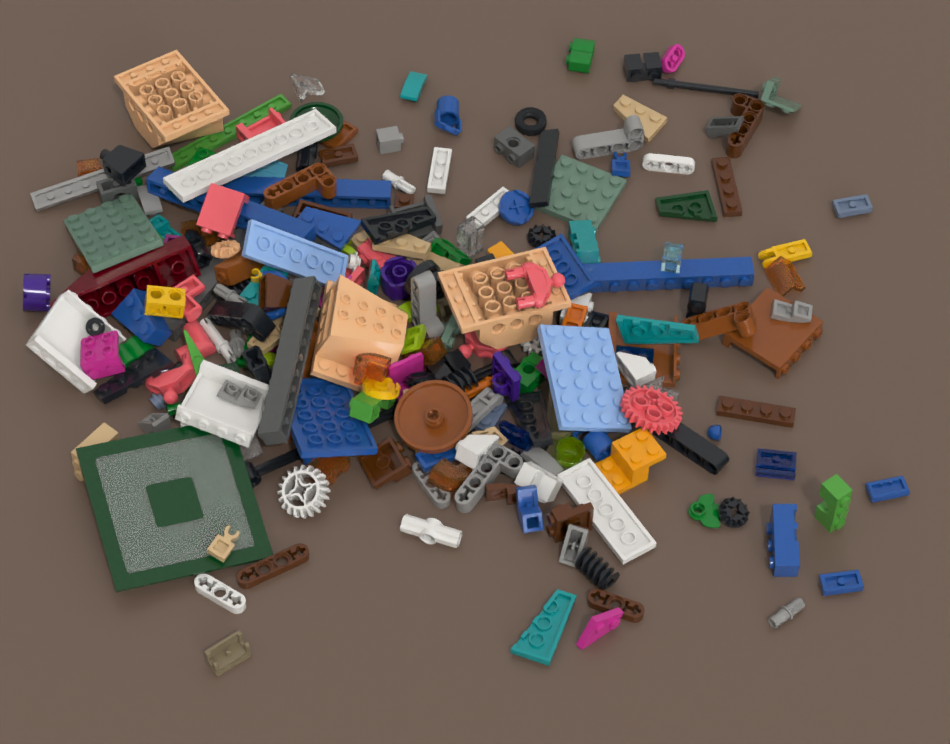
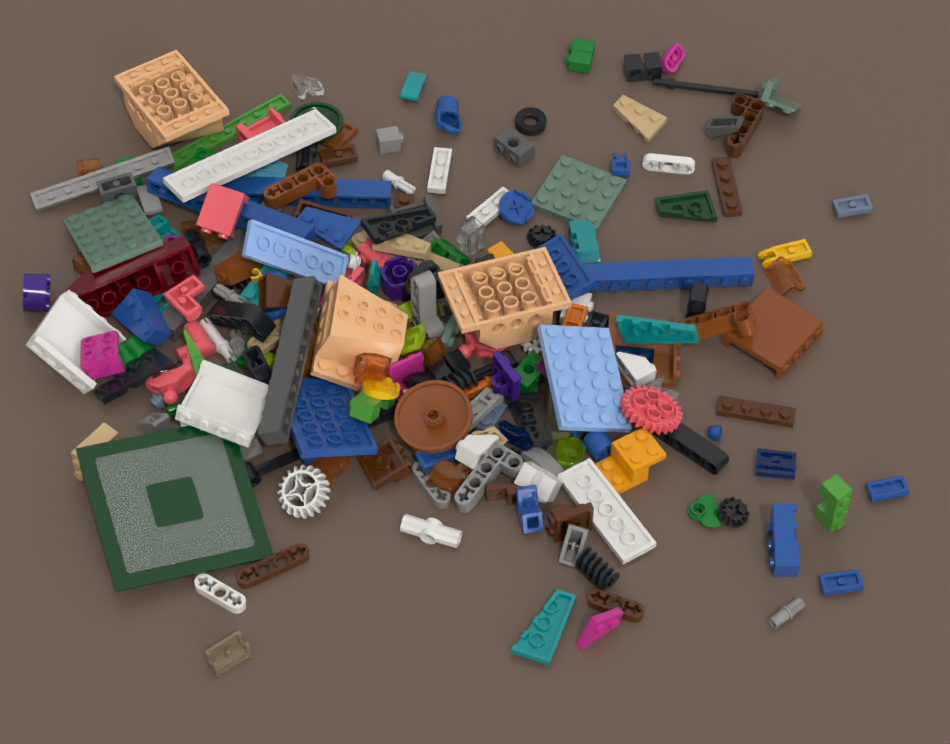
black plate [86,317,105,336] -> none
black torso [100,145,146,187] -> none
yellow brick [144,285,186,319] -> none
tan plate [206,525,240,563] -> none
light nougat gear [210,239,240,259] -> none
light grey slope [217,380,263,408] -> none
coral connector [504,262,565,310] -> none
black tile [530,129,560,208] -> none
light grey beam [571,115,644,160] -> none
clear light blue brick [661,242,684,273] -> none
light grey slope [770,299,813,323] -> none

